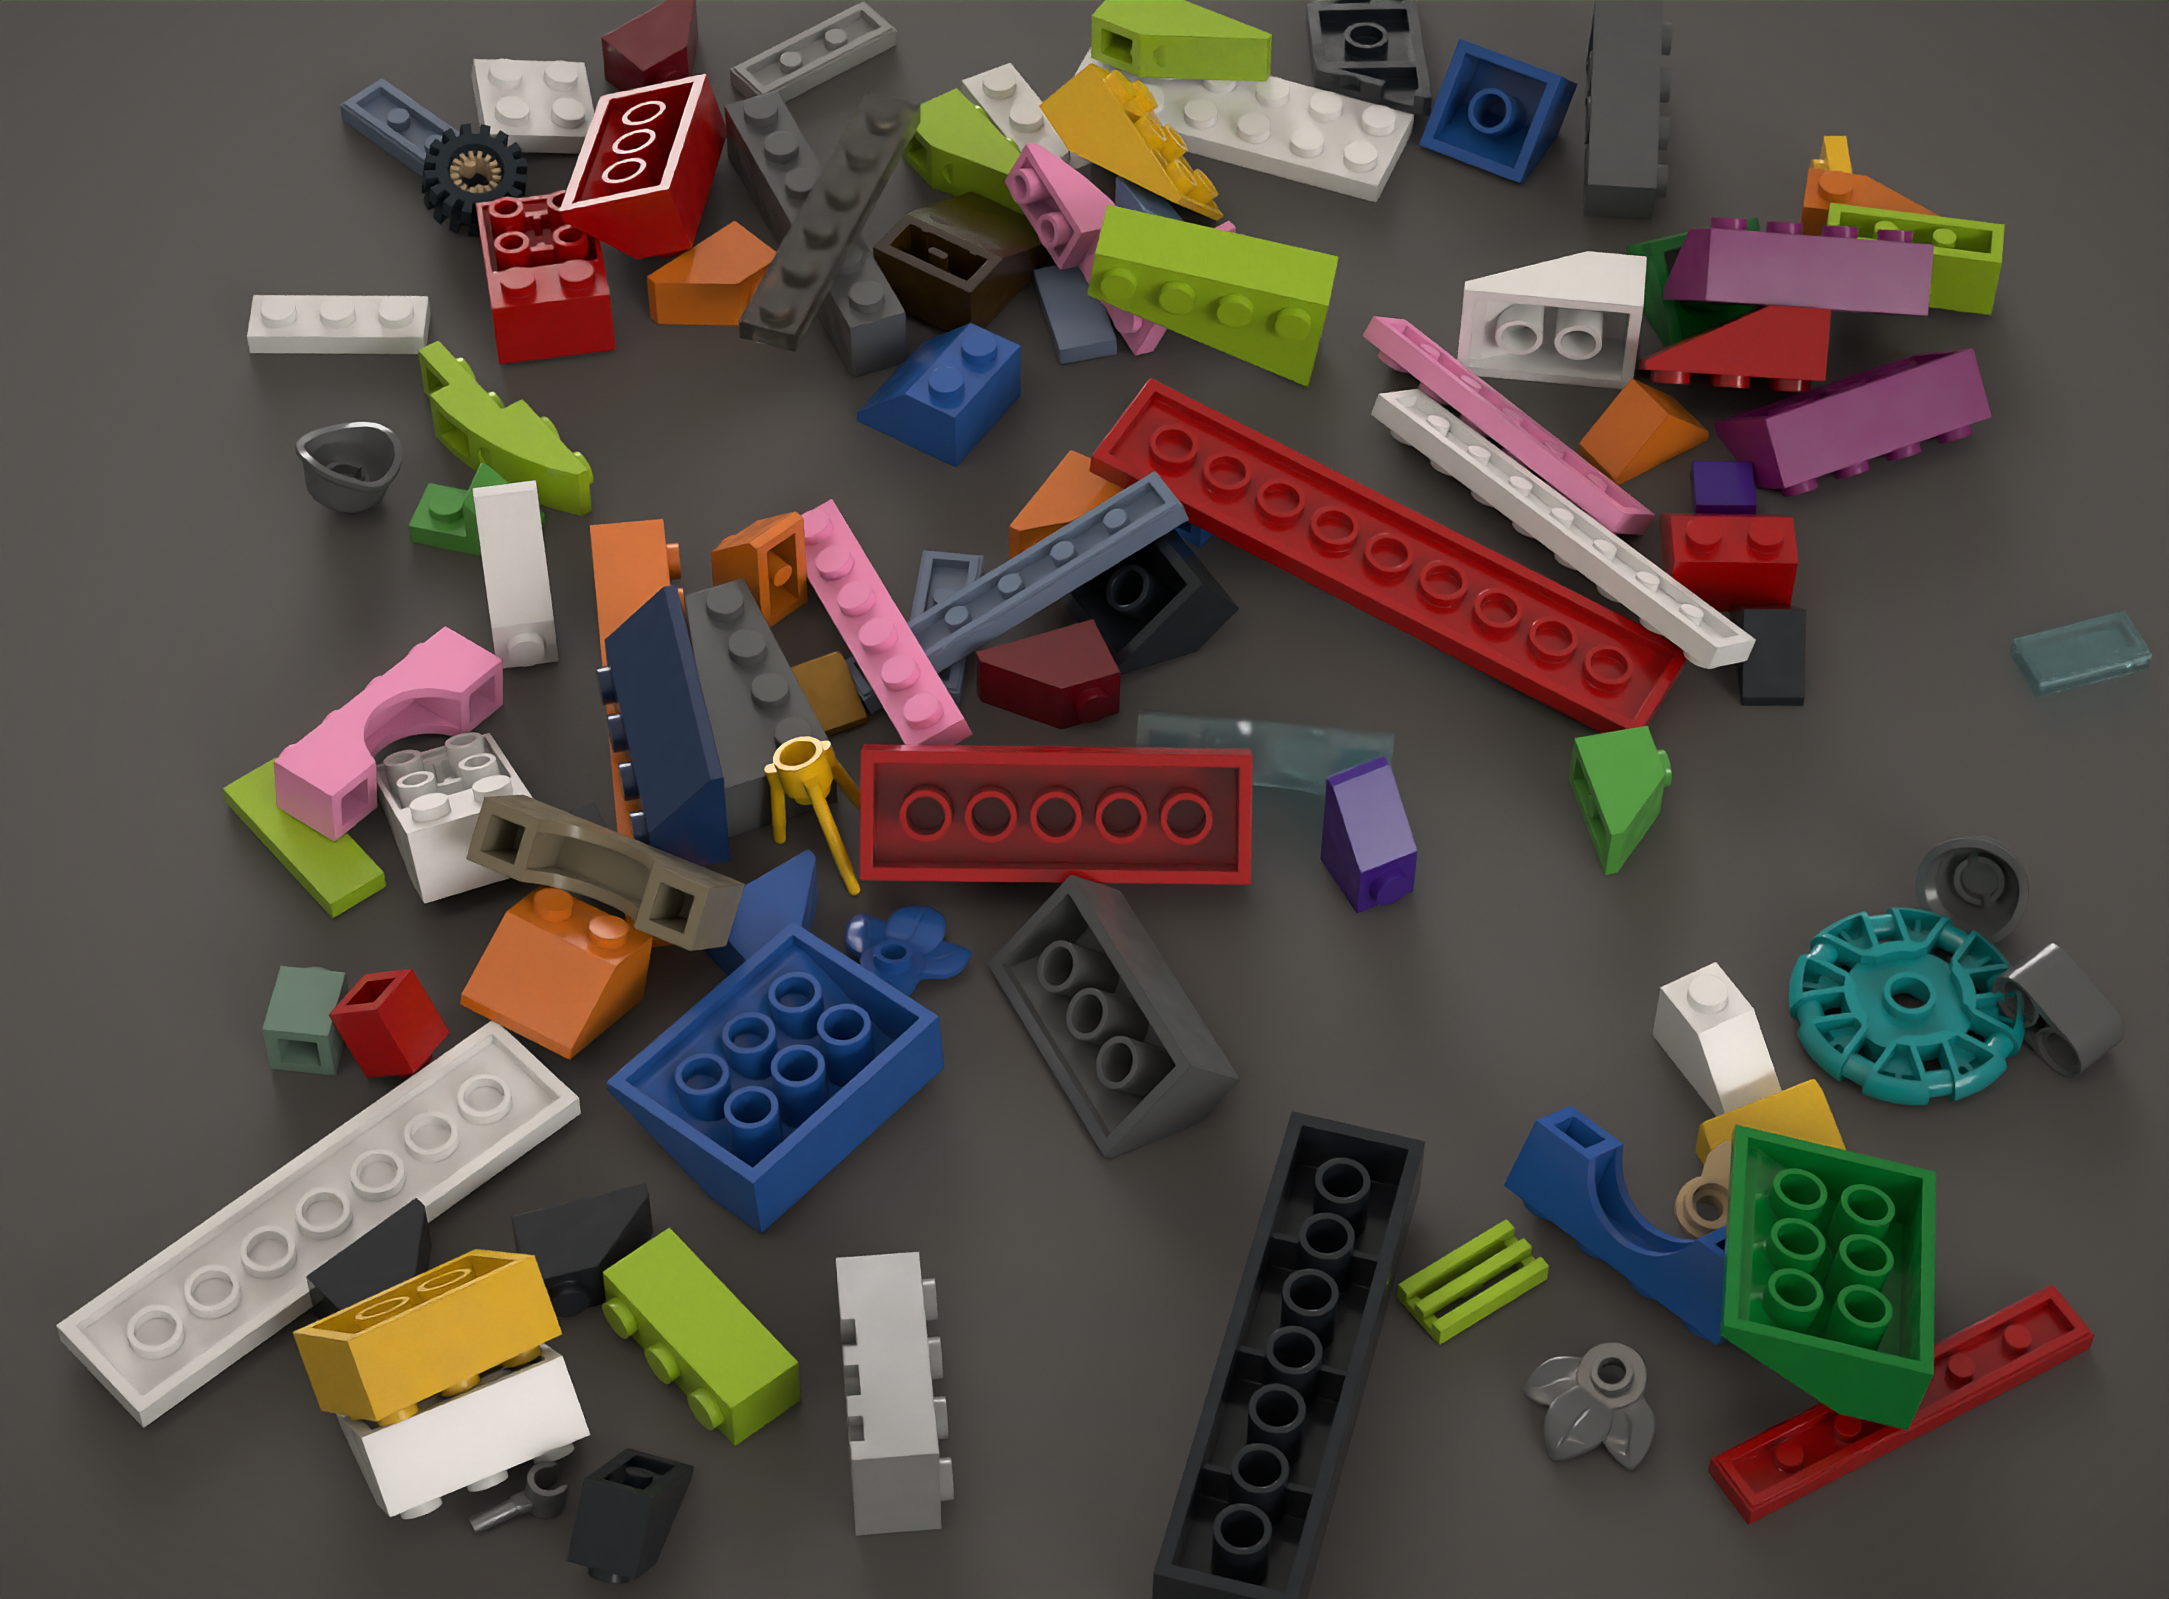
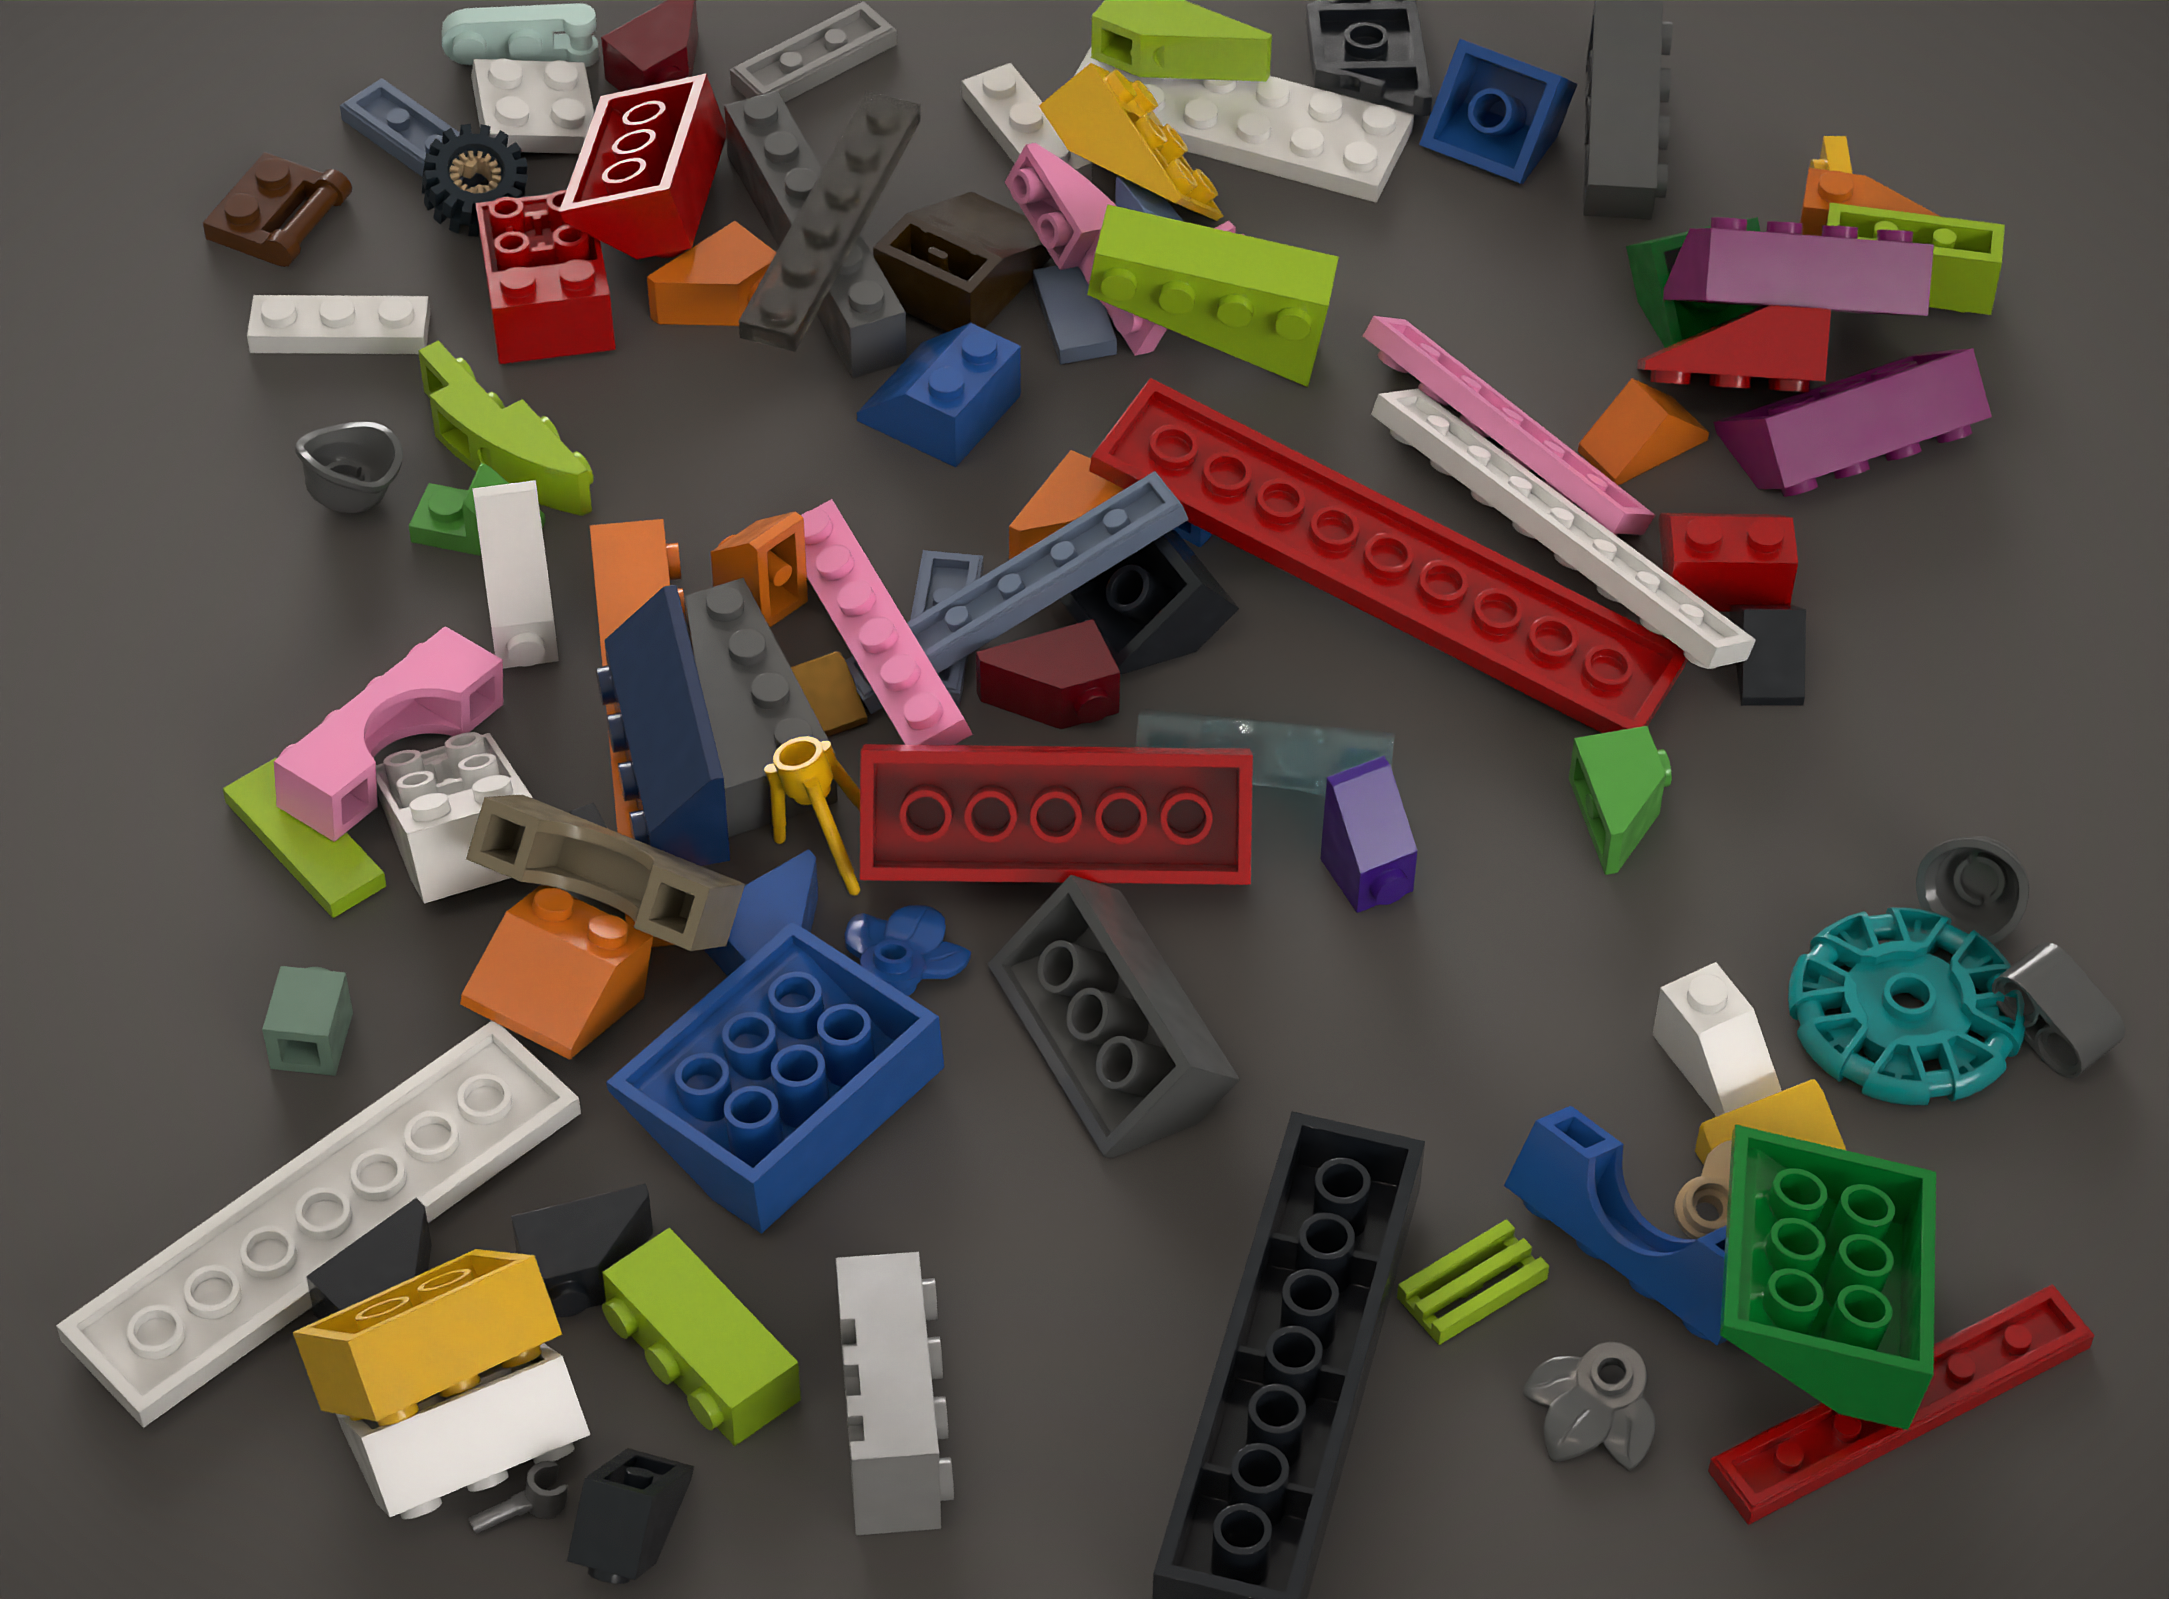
red brick [329,969,450,1078] -> none
lime slope [900,88,1025,216] -> none
white slope [1457,251,1647,390] -> none
dark purple tile [1690,461,1757,514] -> none
clear light blue tile [2010,610,2152,697] -> none
none -> reddish brown plate [203,152,352,267]
none -> light aqua plate [442,3,599,67]

